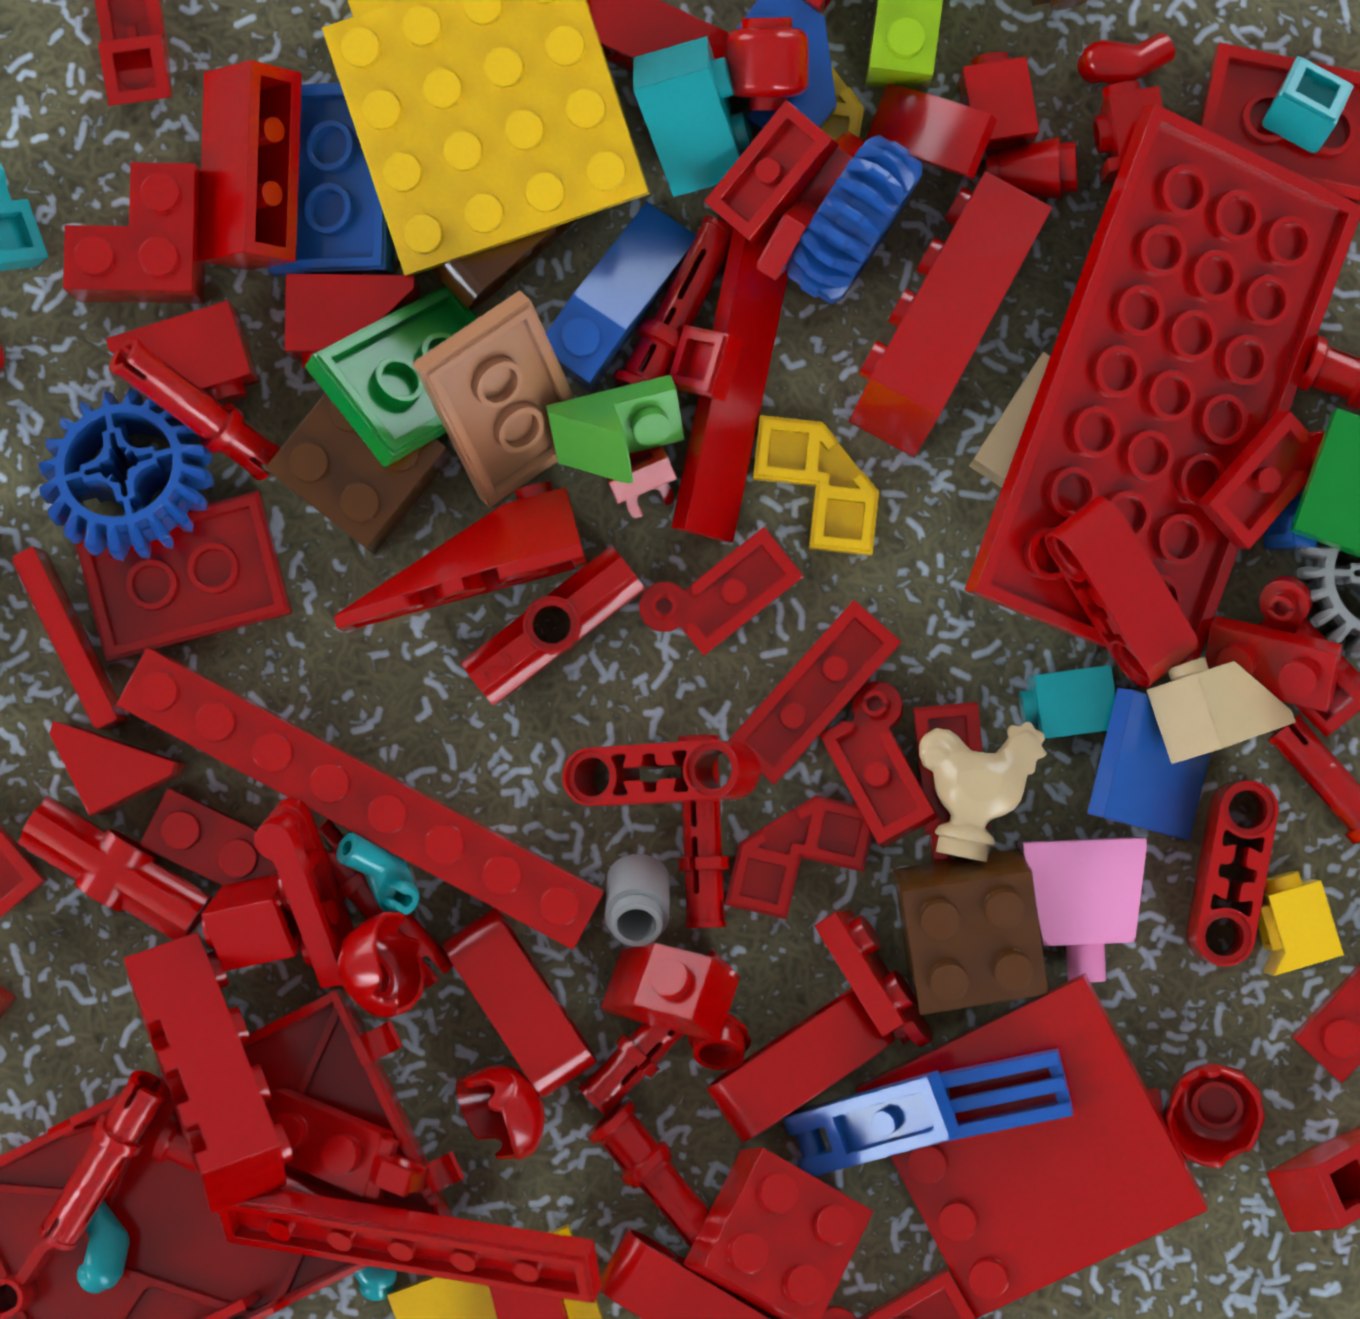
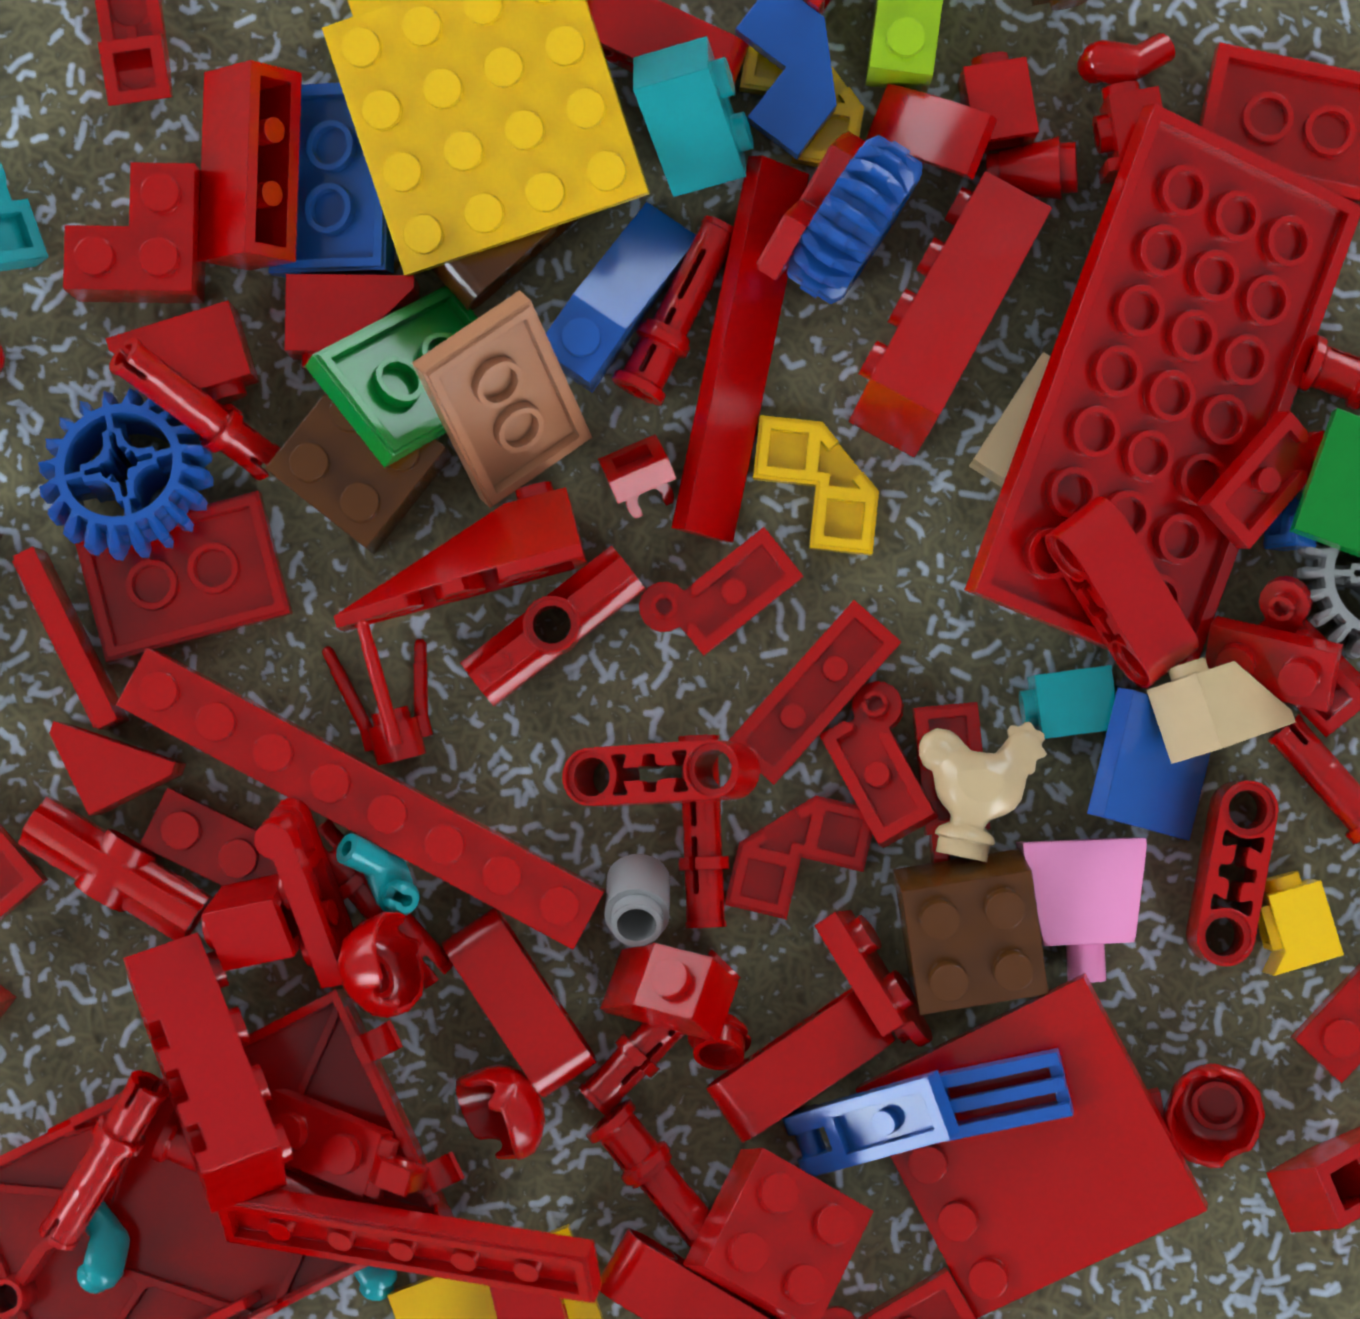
bright green slope [546,375,685,483] -> none
red tile [669,325,744,402] -> none
red plate [704,100,839,246] -> none
red head [725,17,809,111] -> none
teal slope [1262,56,1354,153] -> none
none -> red plant [322,620,433,766]

